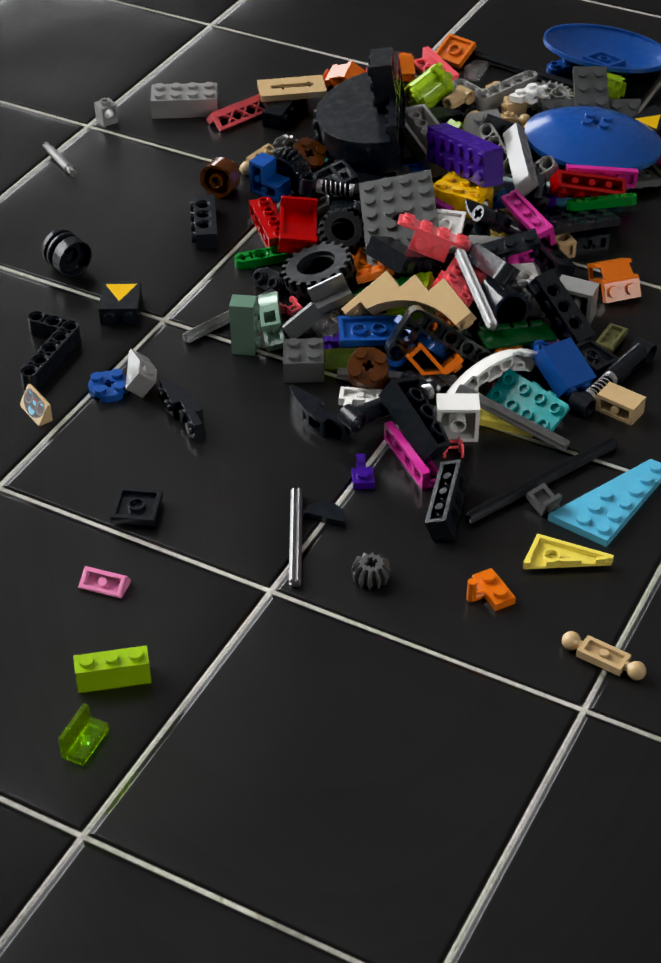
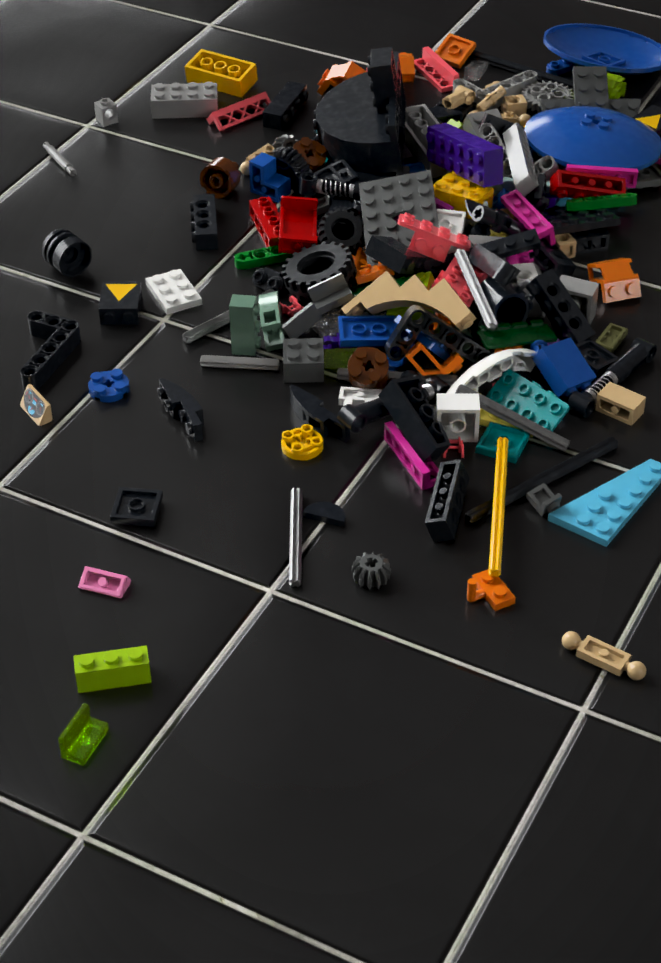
light grey slope [125,349,157,398] -> none
tan piece [257,75,327,102] -> none
dark purple plate [351,454,375,490] -> none
lime container [404,62,454,108] -> none
white plate [509,83,550,105] -> none
light yellow wing [523,533,614,570] -> none
none -> white plate [145,269,202,315]
none -> yellow brick [184,49,258,98]
none -> light grey axle [200,355,279,371]
none -> yellow tile [281,424,323,461]
none -> teal tile [475,422,530,464]
none -> tan pin [476,86,506,112]
none -> yellow axle [488,437,509,577]

